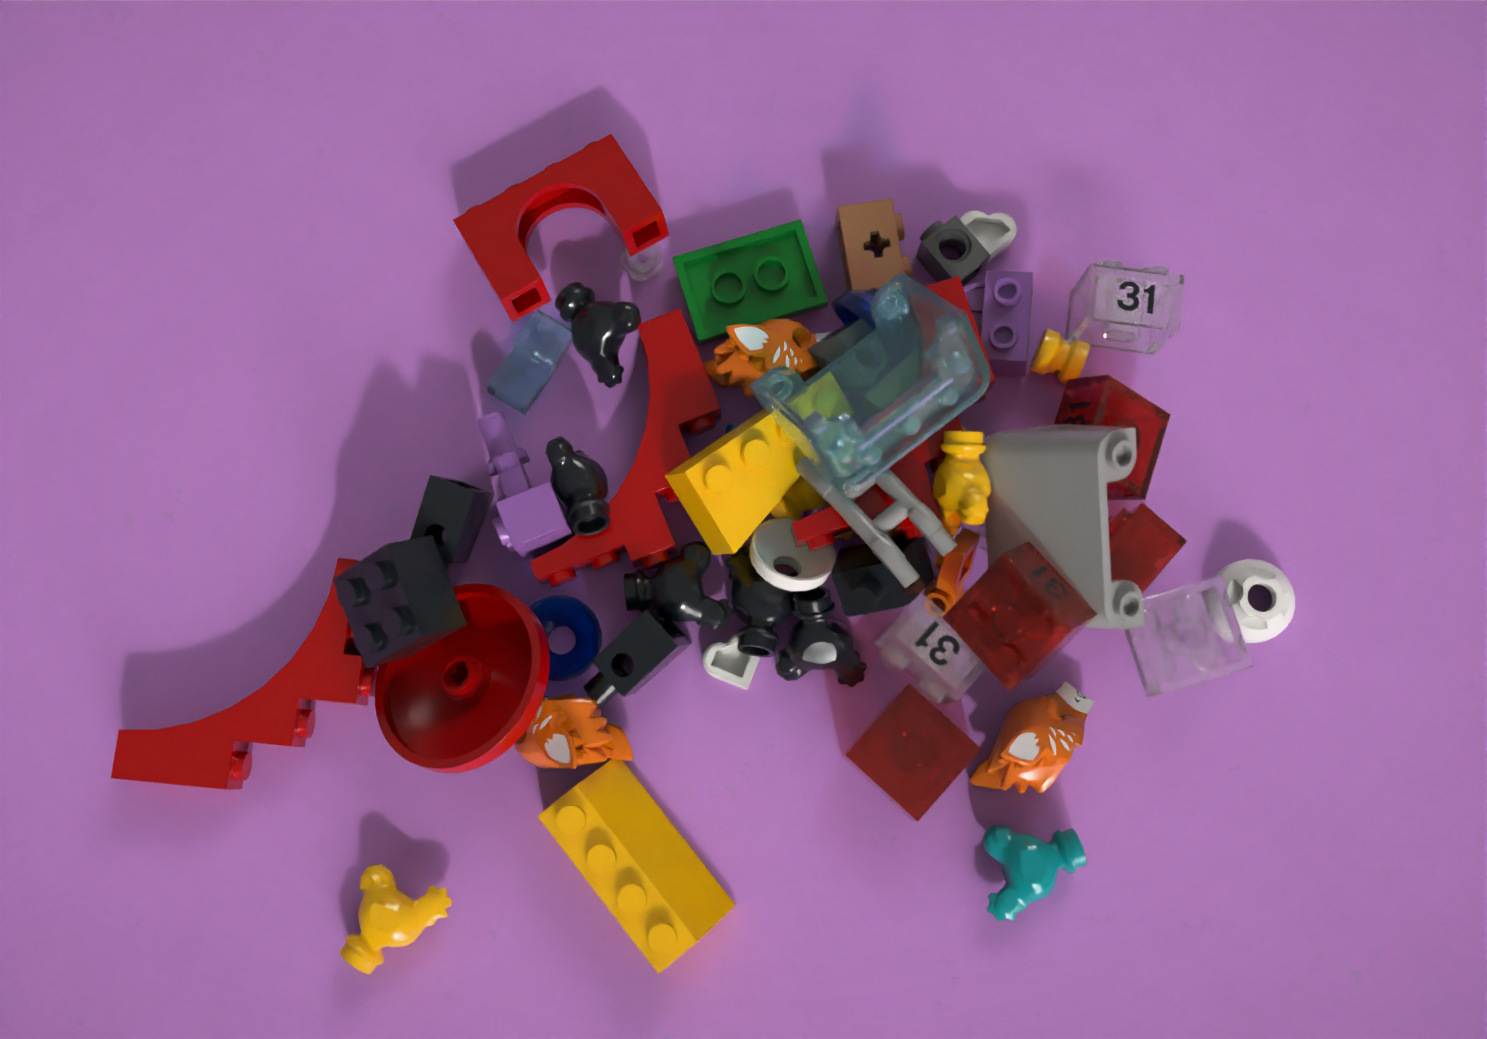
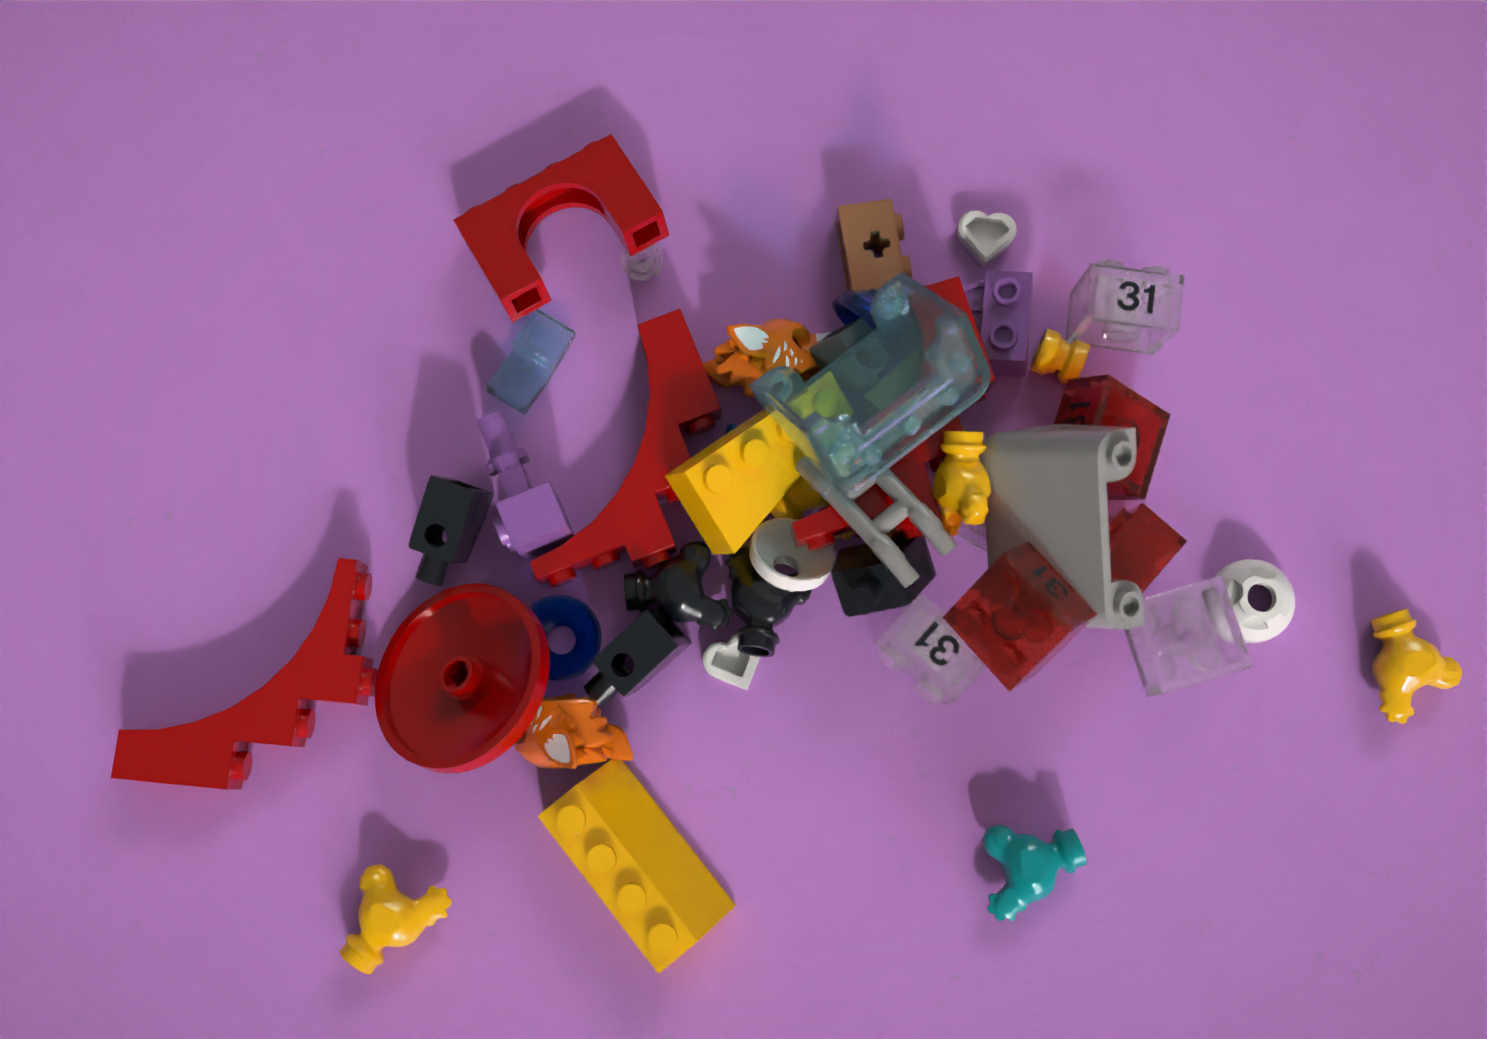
black brick [333,535,467,669] -> none
black animal [545,436,610,536] -> none
black animal [555,282,642,388] -> none
green plate [672,219,828,345] -> none
black animal [775,587,867,687] -> none
clear red brick [841,683,981,822] -> none
dark grey brick [916,215,991,286] -> none
orange plate [923,528,981,618] -> none
orange piece [969,681,1094,794] -> none
none -> yellow animal [1370,608,1462,724]

